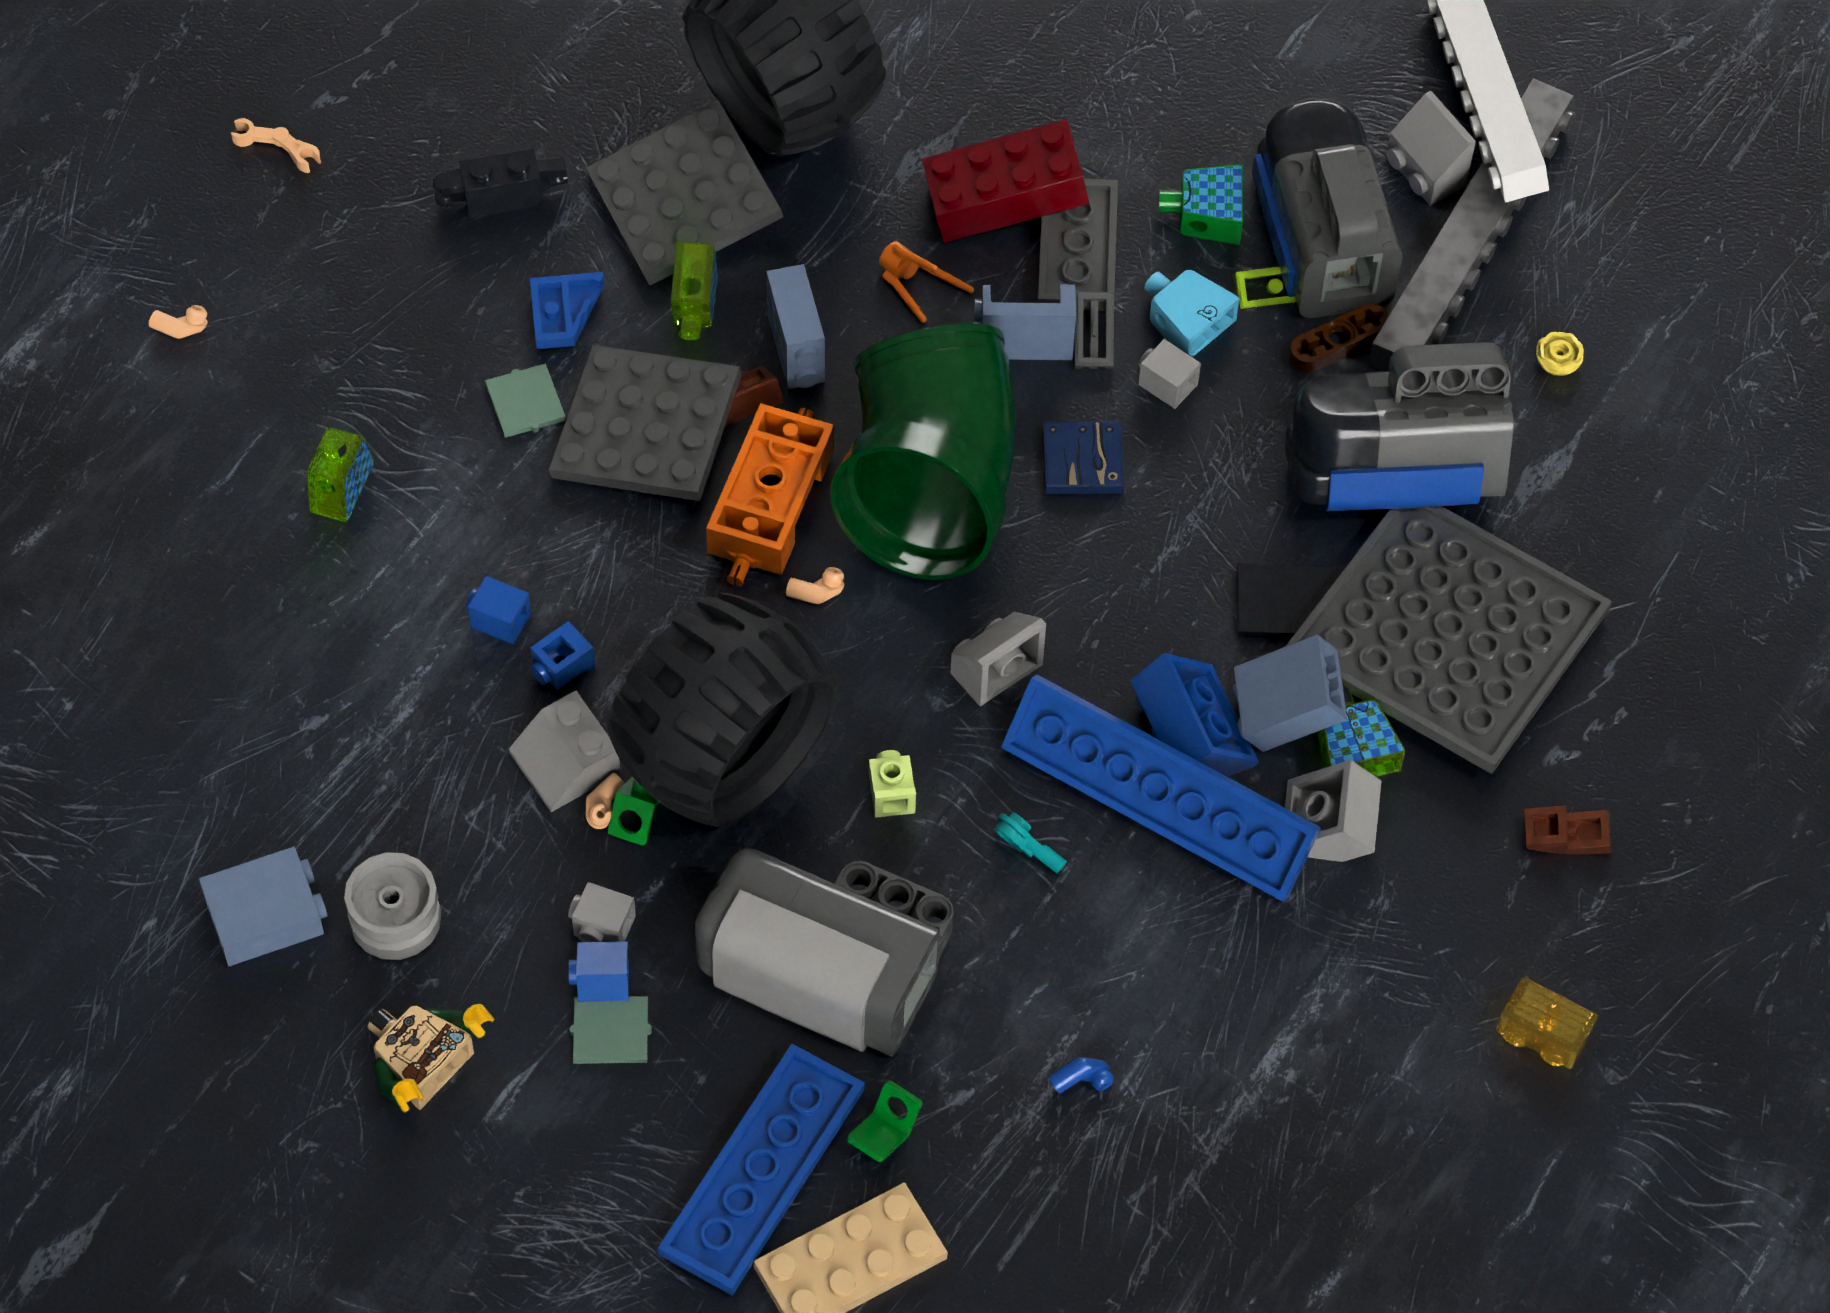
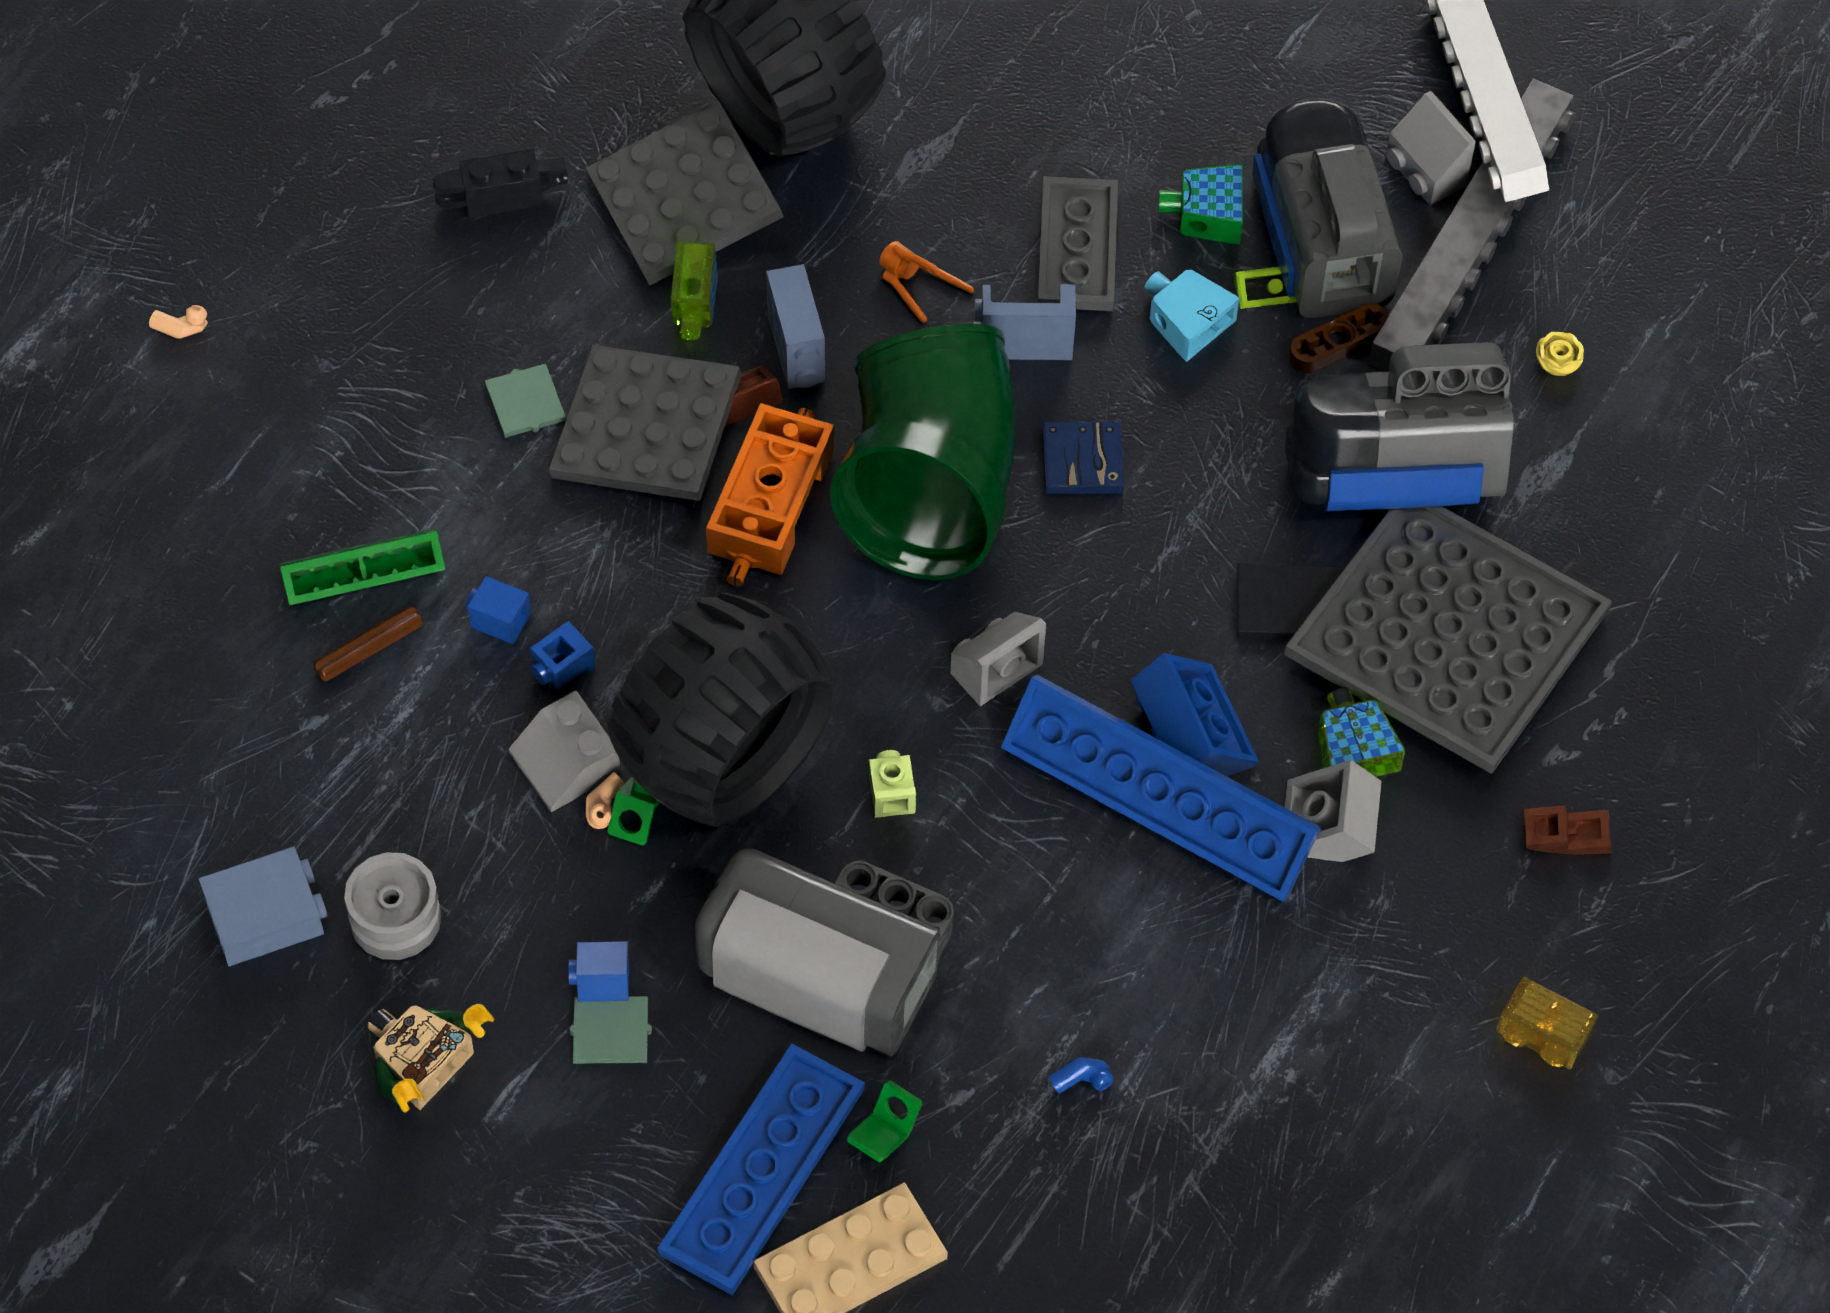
light nougat piece [231,118,321,173] -> none
clear neon green torso [307,428,374,523] -> none
blue wing [530,272,604,349] -> none
light grey brick [568,882,636,942] -> none
light nougat arm [786,567,845,604] -> none
dark red brick [922,119,1090,243] -> none
teal plate [994,812,1067,874] -> none
dark grey tile [1075,291,1114,369] -> none
light grey brick [1138,339,1201,409] -> none
sand blue brick [1233,634,1347,752] -> none
none -> green brick [279,528,446,606]
none -> reddish brown axle [313,606,423,681]

